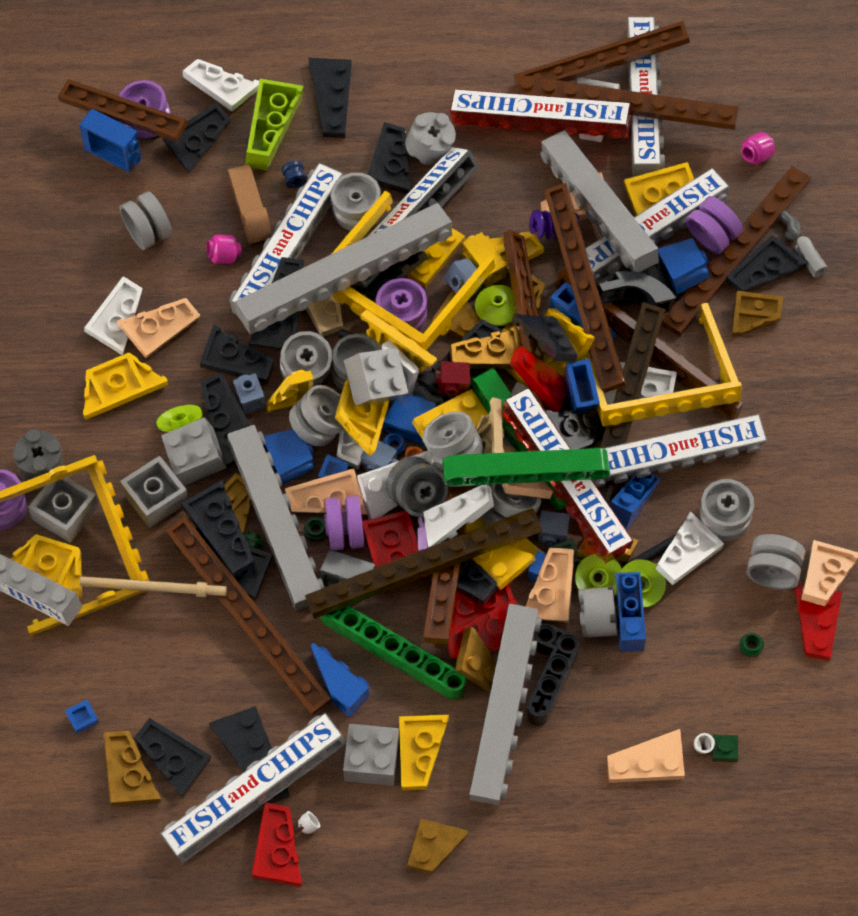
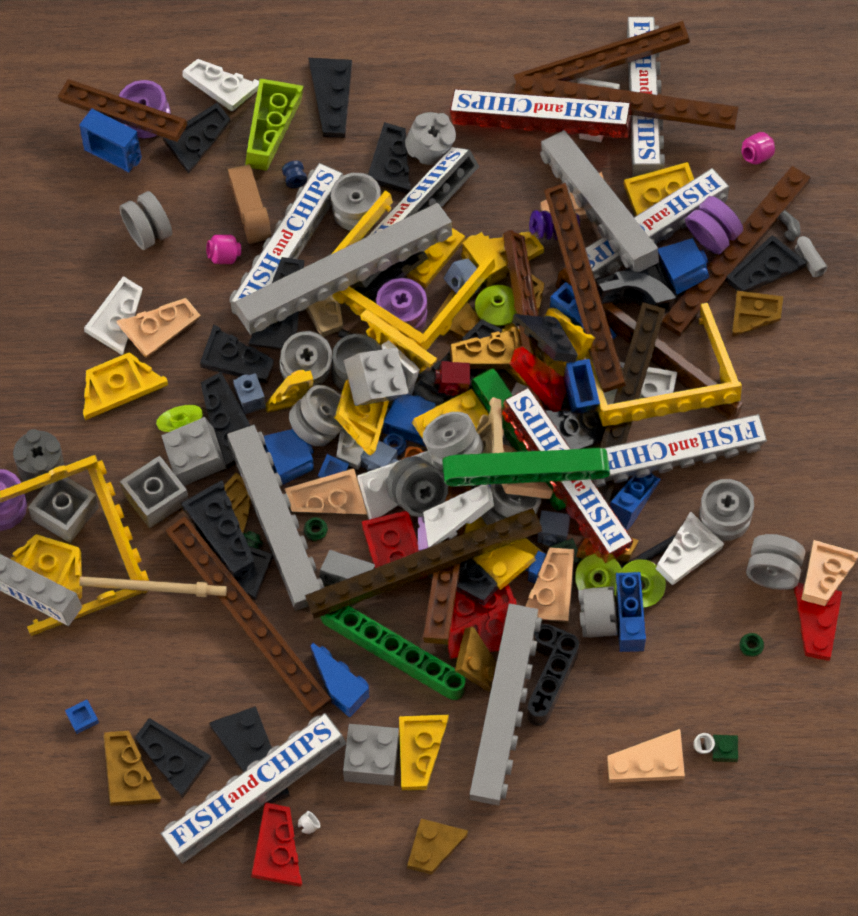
medium lavender wheel [324,495,364,551] -> none

